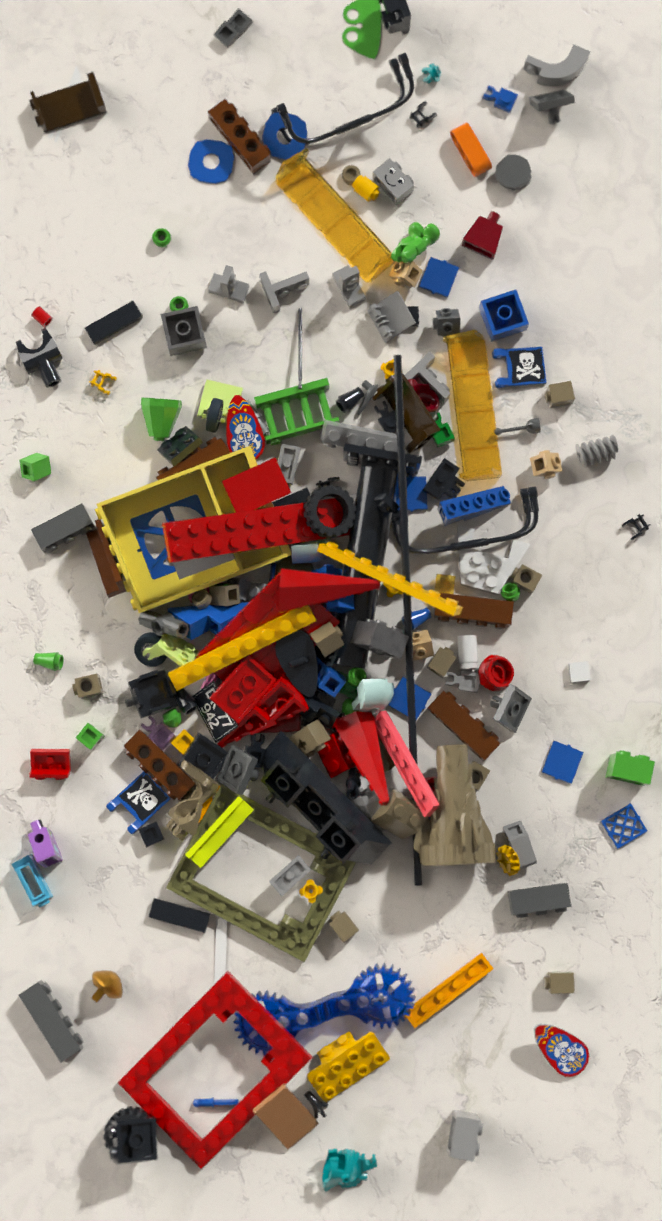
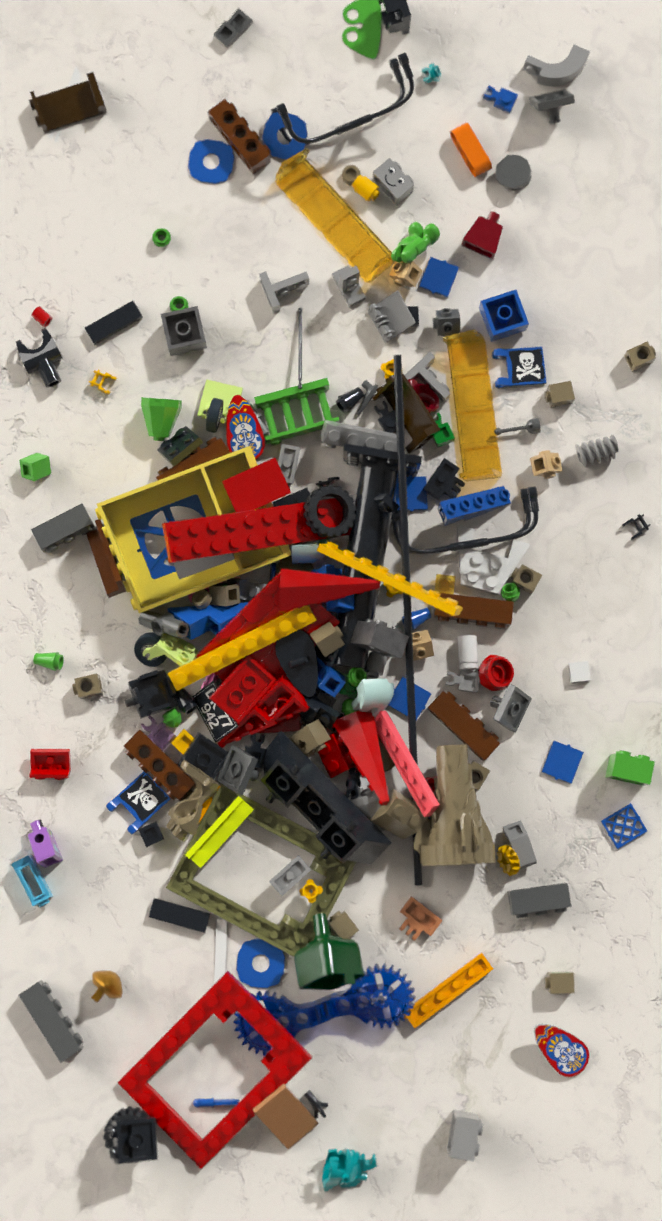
bright green panel [76,723,105,750] -> none
light grey bracket [208,265,250,303] -> none
yellow bracket [307,1031,390,1102] -> none
black piece [409,101,437,127] -> none
dark tan brick [427,647,457,678] -> none
none -> blue piece [237,939,285,988]
none -> dark green piece [294,913,365,990]
none -> light grey brick [364,652,387,678]
none -> nougat hinge [399,896,443,941]
none -> dark tan brick [624,341,656,372]

